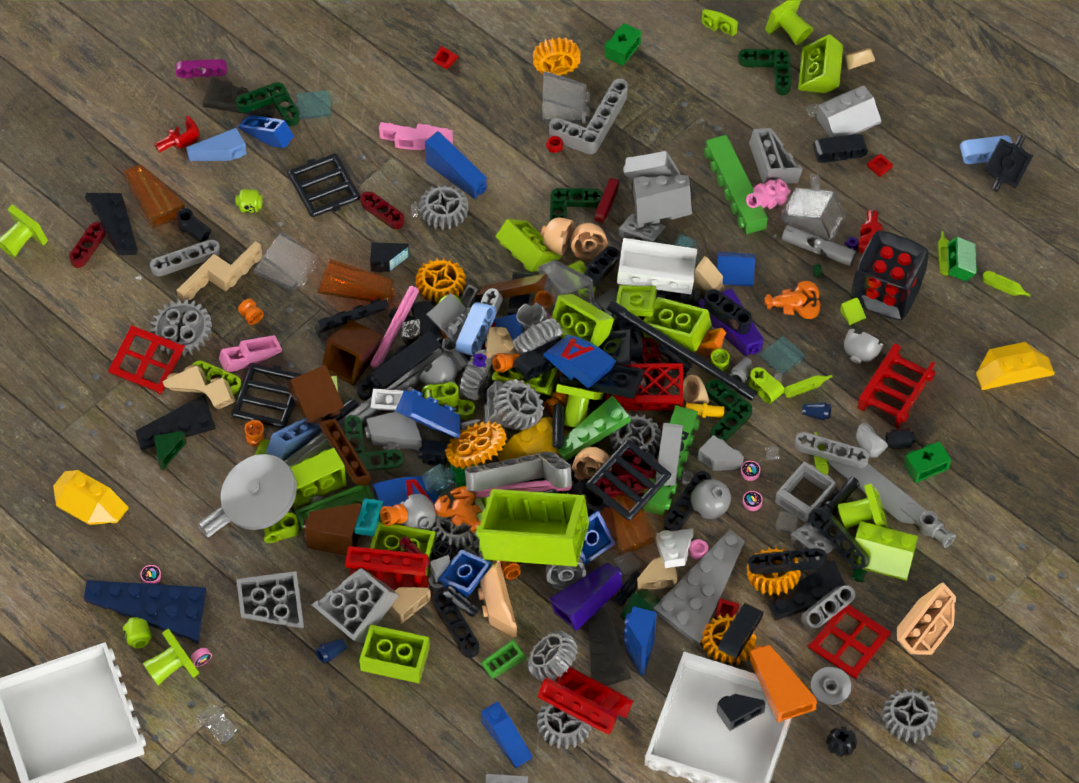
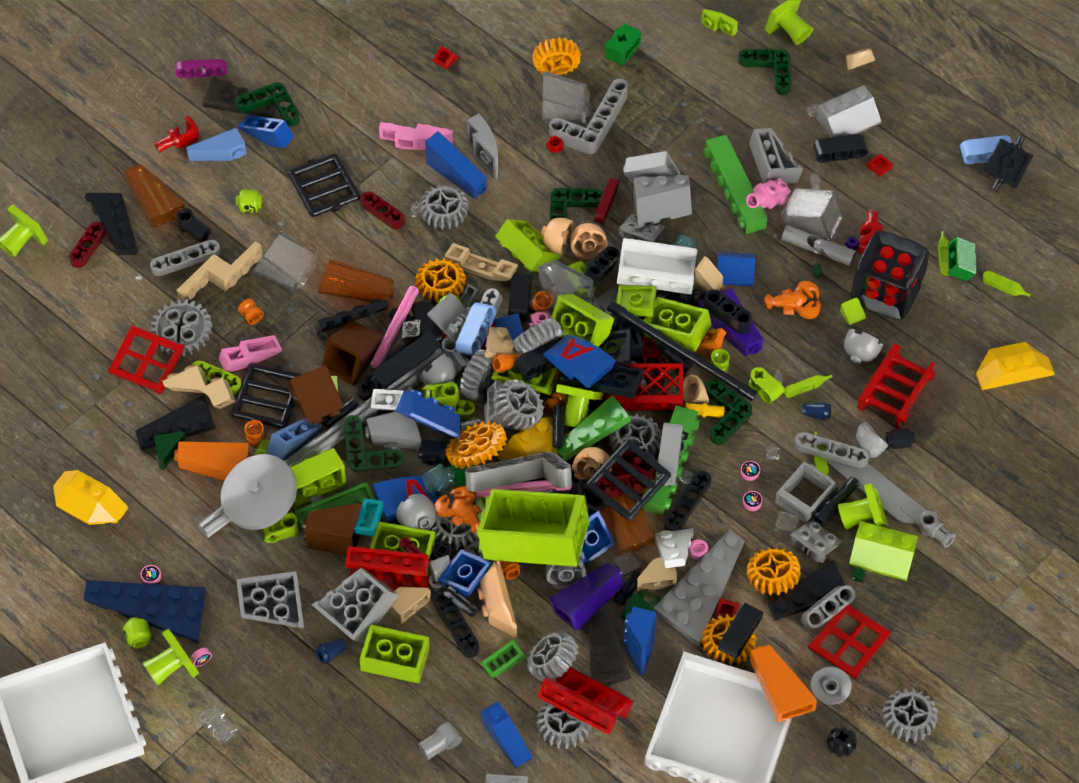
clear light blue piece [296,91,332,119] -> none
reddish brown slope [318,418,371,486] -> none
black slope [370,243,409,273] -> none
orange wheel [380,504,408,526] -> none
dark purple piece [472,353,487,367] -> none
reddish brown slope [476,273,547,301] -> none
light grey hair [516,303,547,330] -> none
light grey cylinder [691,479,731,520] -> none
light grey slope [698,435,744,471] -> none
black slope [716,694,766,731] -> none
light grey cone [730,357,752,383] -> none
black beam [748,548,827,574] -> none
clear light blue piece [759,336,805,376] -> none
lime slope [798,34,843,93] -> none
black beam [810,507,870,570] -> none
light nougat wedge [897,583,956,655] -> none
green brick [904,441,951,483] -> none
none -> orange slope [174,442,250,481]
none -> light grey piece [418,722,462,760]
none -> tan slope [444,243,518,281]
none -> light grey slope [467,113,498,180]

